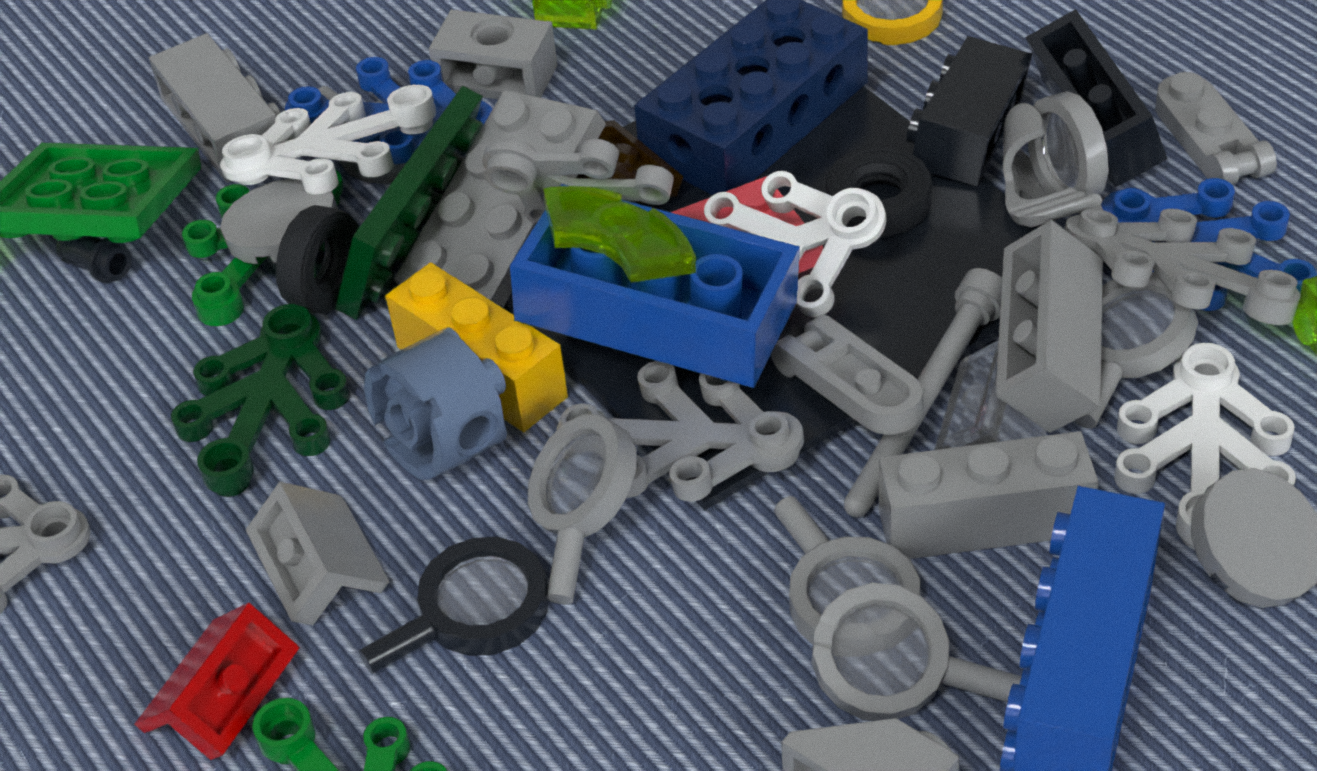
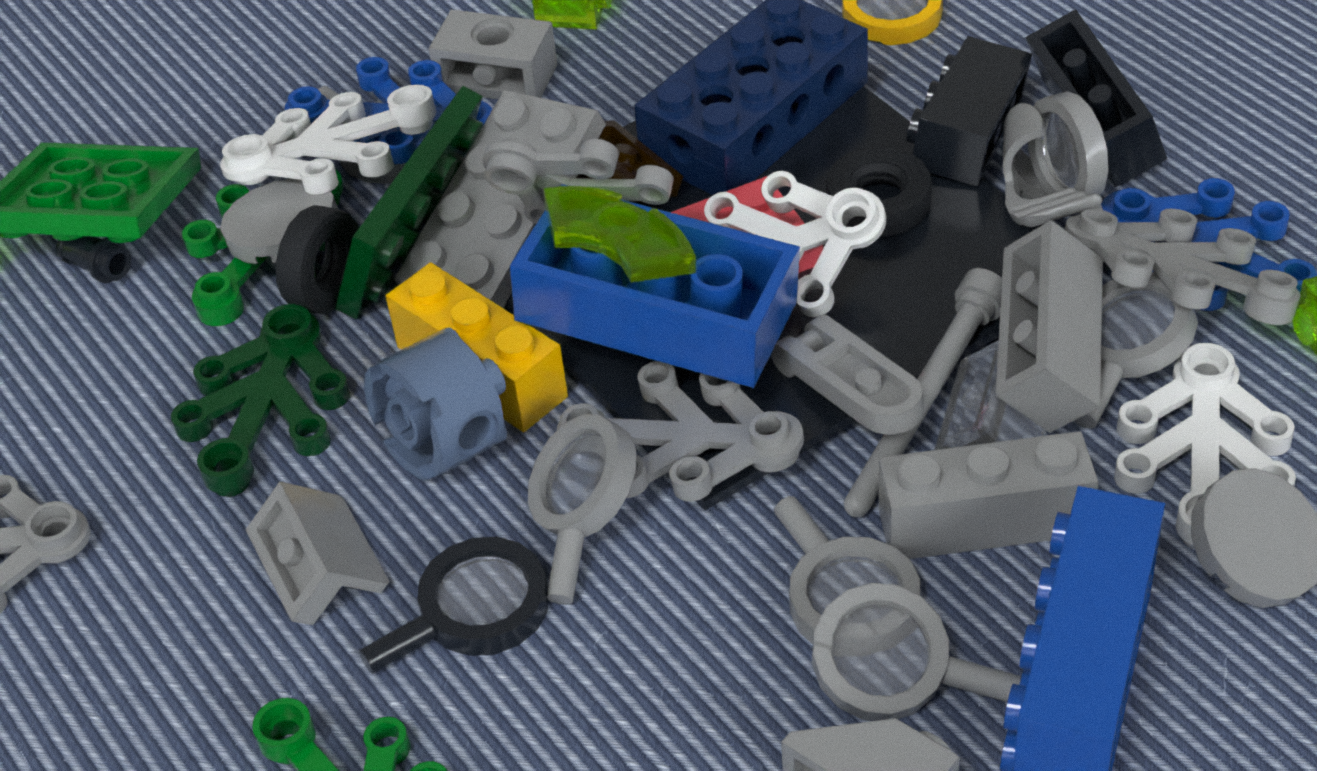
red panel [134,602,300,760] -> none
light grey brick [148,33,281,183] -> none
light grey plate [1155,72,1277,185] -> none

